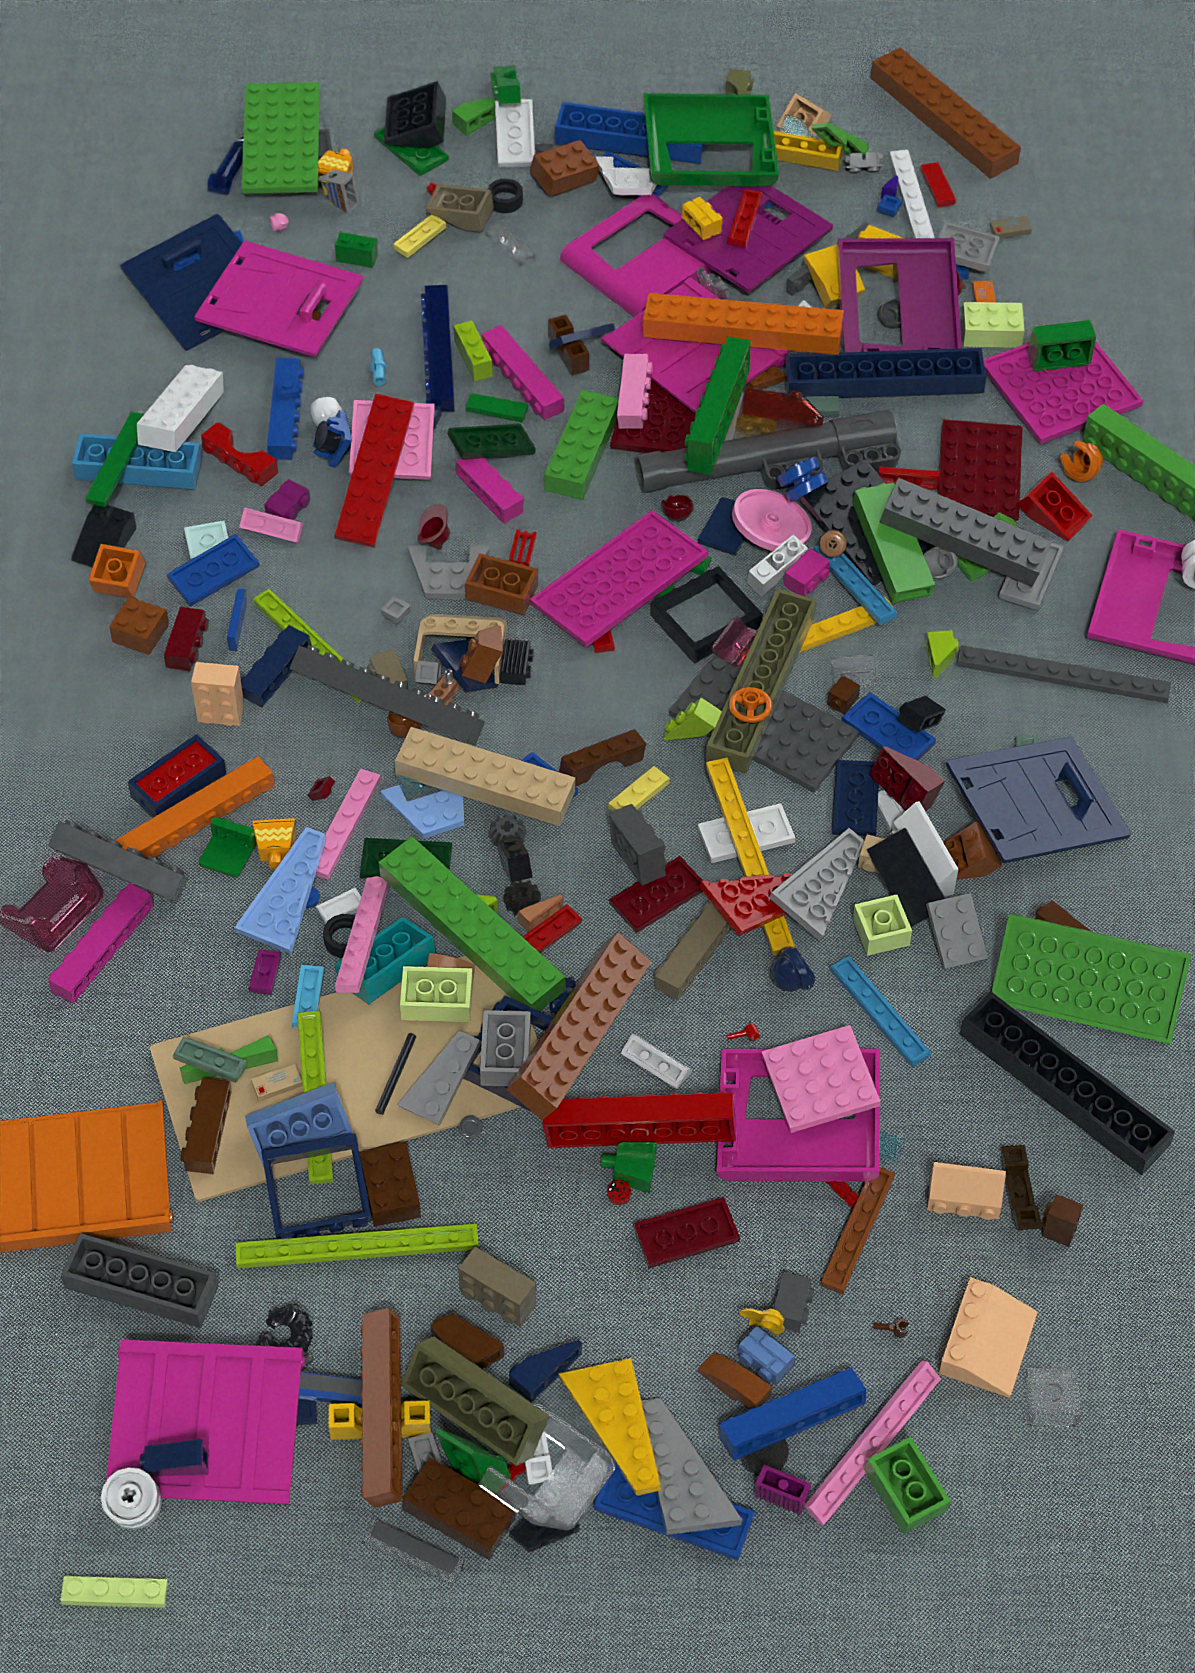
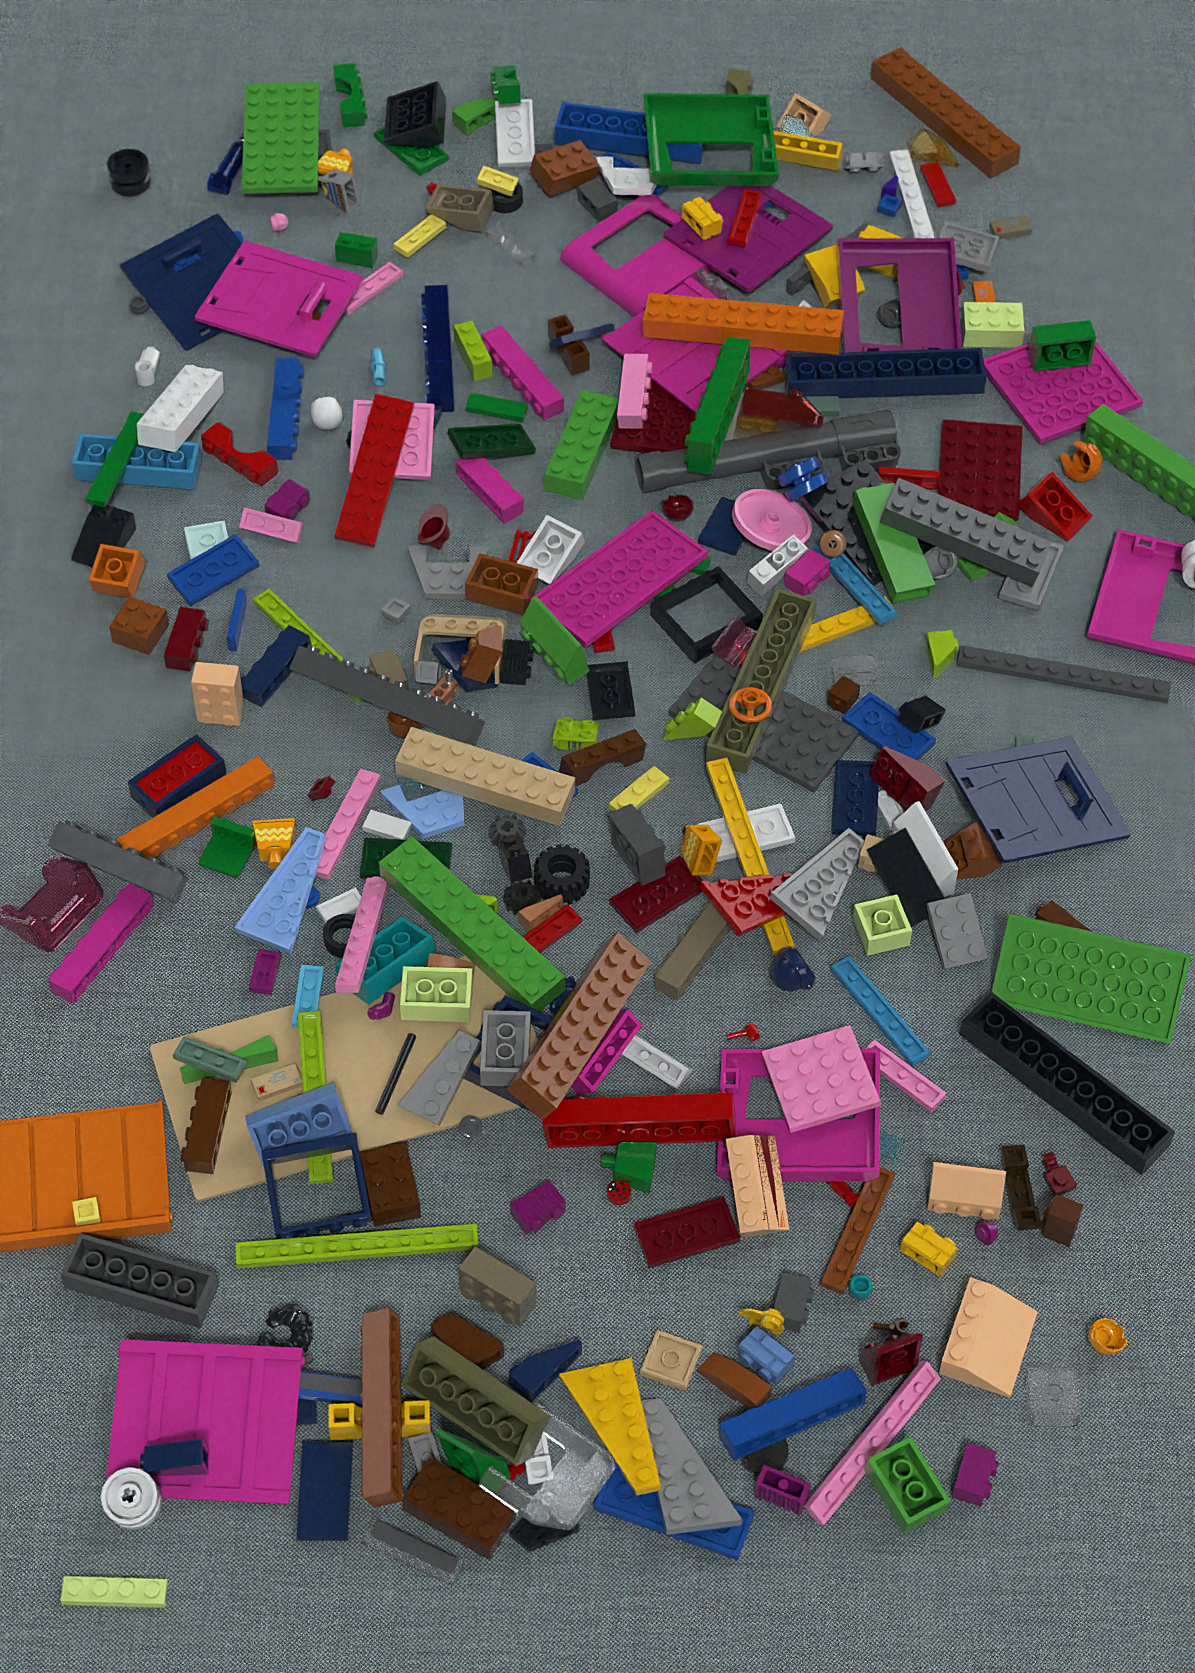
piece [312,410,352,468] -> none
bright green slope [811,122,869,157] -> none
none -> light yellow plate [72,1197,101,1226]
none -> black wheel [107,148,151,197]
none -> dark grey plate [129,296,149,314]
none -> white piece [135,347,160,386]
none -> dark blue tile [296,1442,353,1541]
none -> green arch [333,63,368,128]
none -> bright pink tile [344,262,403,315]
none -> white tile [362,810,412,840]
none -> magenta arm [367,992,395,1020]
none -> light yellow plate [476,165,519,196]
none -> magenta brick [510,1180,566,1234]
none -> white slope [517,515,585,585]
none -> bright green slope [519,596,590,685]
none -> black tyre [534,844,590,905]
none -> lime hinge [553,718,600,751]
none -> dark pink brick [571,1009,642,1095]
none -> dark grey brick [578,178,618,222]
none -> black plate [586,661,635,720]
none -> tan tile [639,1330,703,1392]
none -> light orange torso [681,825,723,876]
none -> light nougat slope [726,1135,790,1238]
none -> teal tile [849,1275,873,1300]
none -> dark red slope [859,1333,923,1386]
none -> bright pink plate [865,1039,947,1113]
none -> yellow brick [900,1222,958,1277]
none -> clear yellow slope [907,127,960,167]
none -> magenta brick [952,1443,999,1507]
none -> magenta plate [976,1221,998,1246]
none -> dark red plate [1042,1152,1077,1197]
none -> light orange hair [1088,1318,1128,1356]

